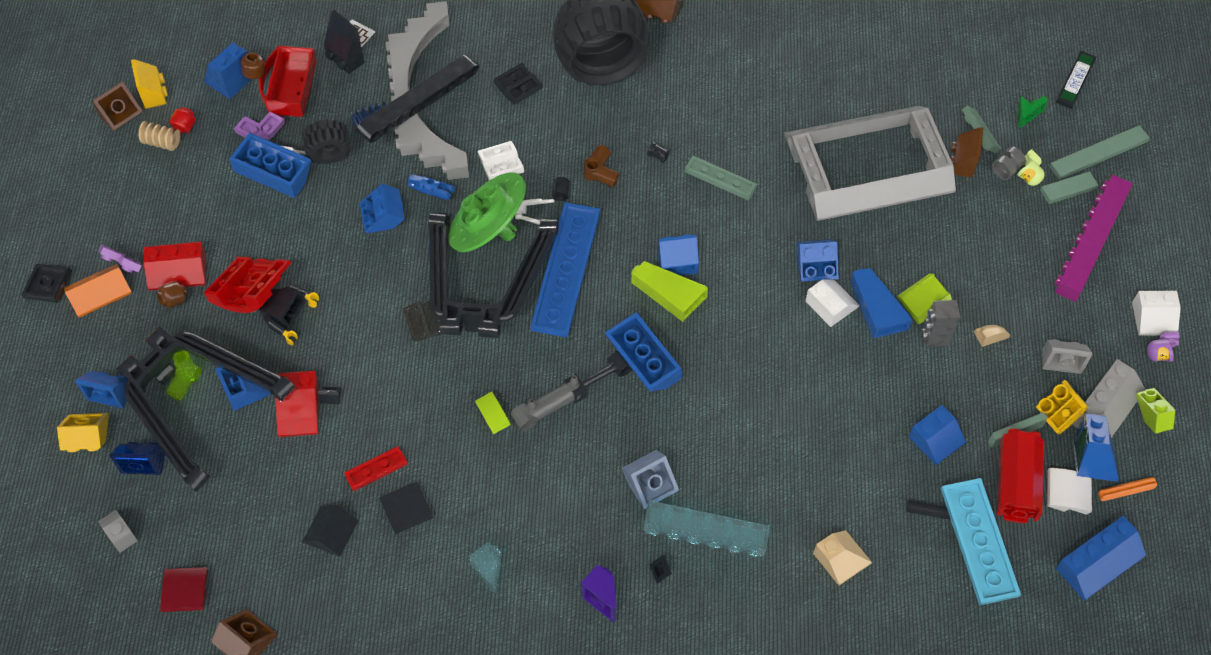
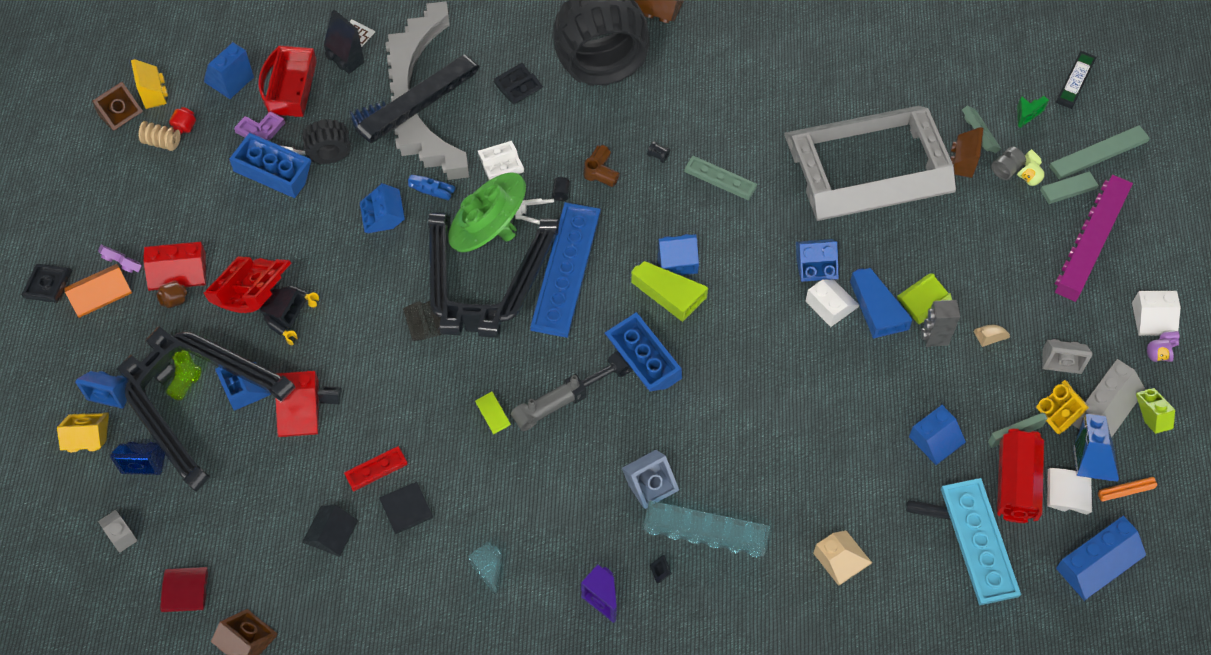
reddish brown head [241,53,265,79] -> none

